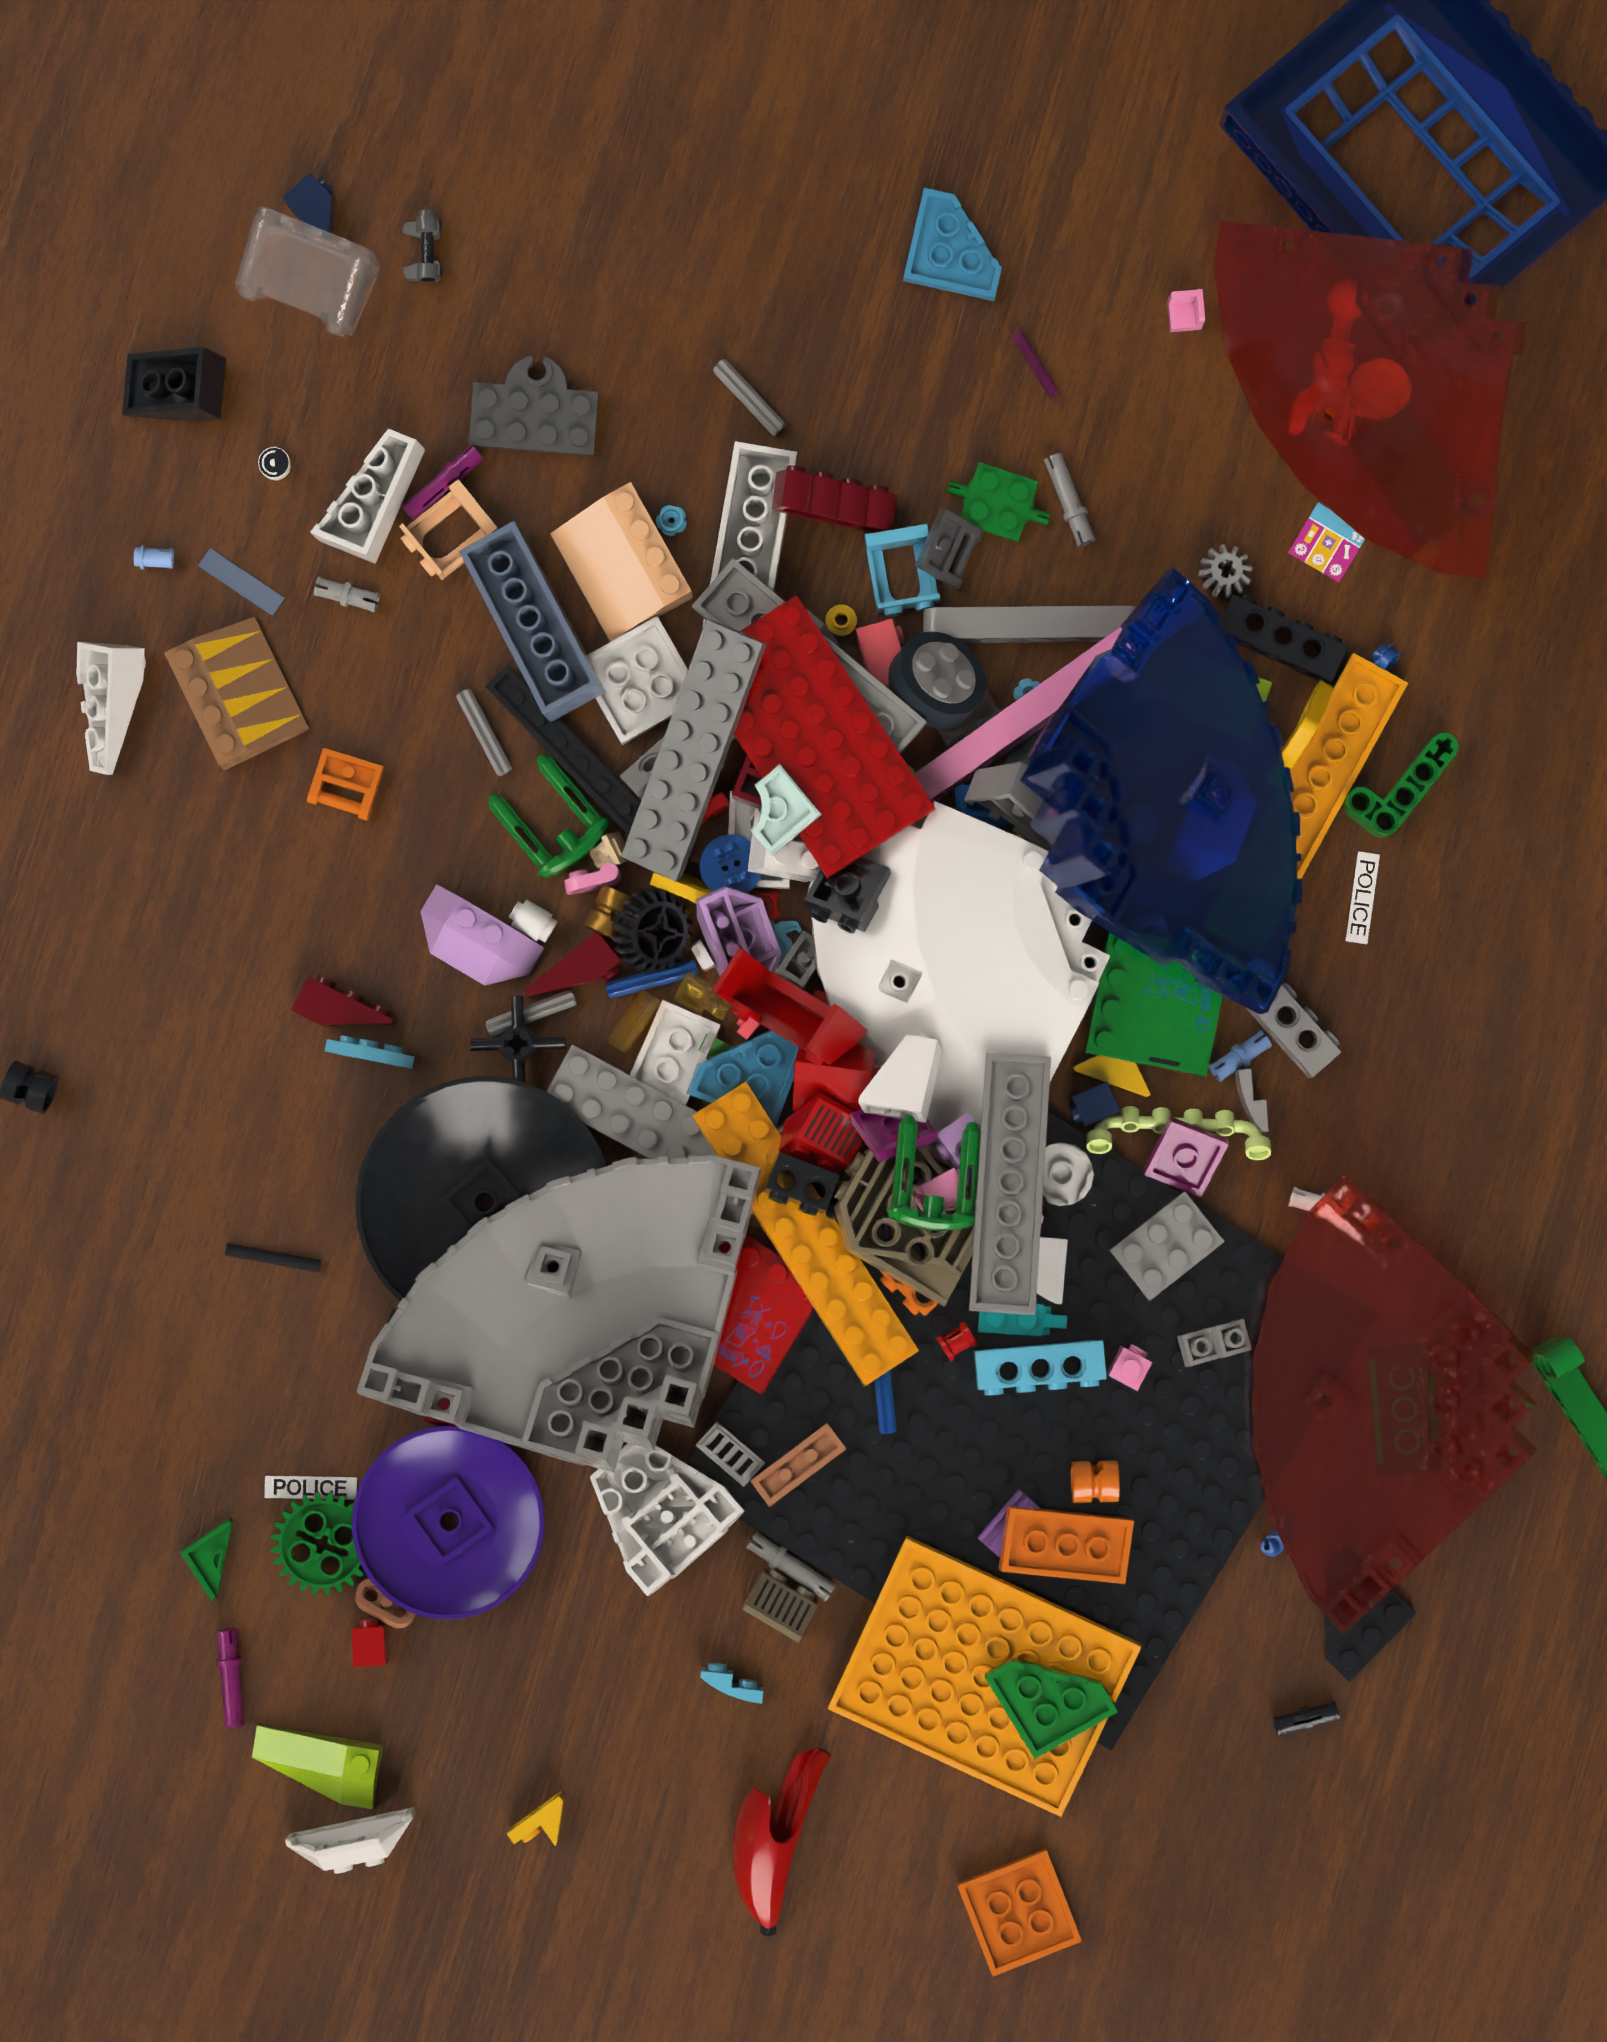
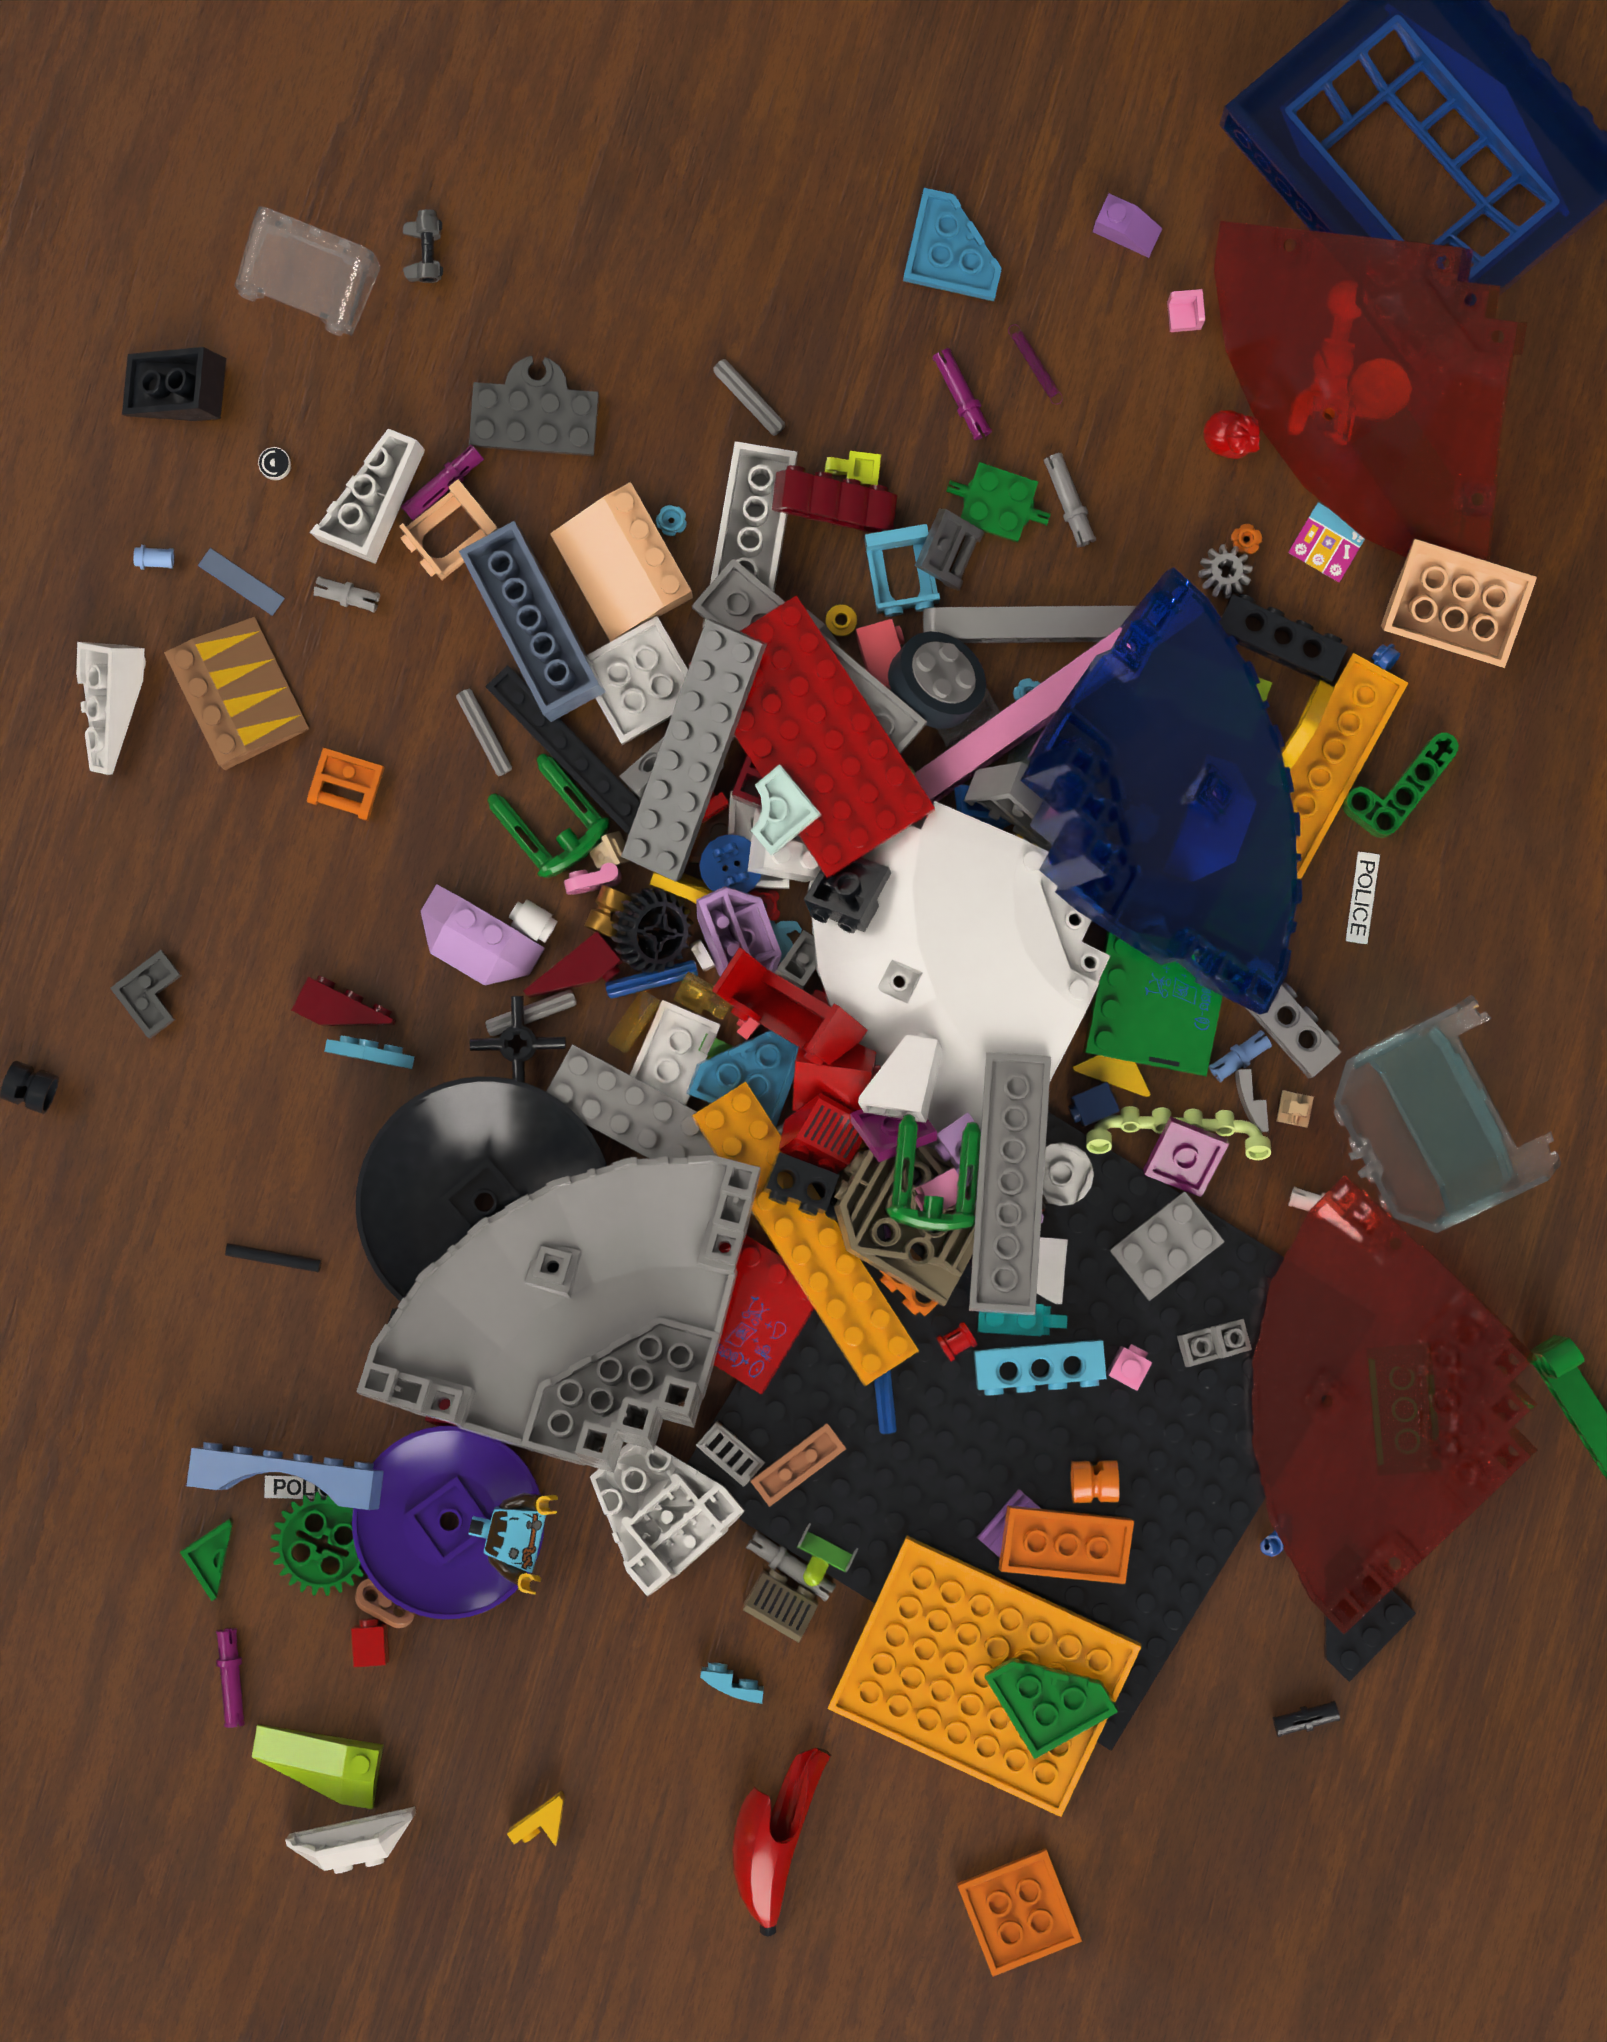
dark blue slope [282,172,335,251] -> none
none -> dark grey plate [110,950,182,1039]
none -> medium blue arch [186,1442,384,1510]
none -> torso [468,1493,558,1594]
none -> piece [797,1523,858,1587]
none -> neon yellow plate [825,451,881,487]
none -> magenta pin [932,348,992,441]
none -> medium lavender slope [1093,193,1162,258]
none -> red hair [1203,410,1261,459]
none -> orange plate [1231,524,1262,554]
none -> tan brick [1276,1090,1314,1128]
none -> windscreen [1334,994,1561,1233]
none -> light nougat slope [1381,539,1537,668]

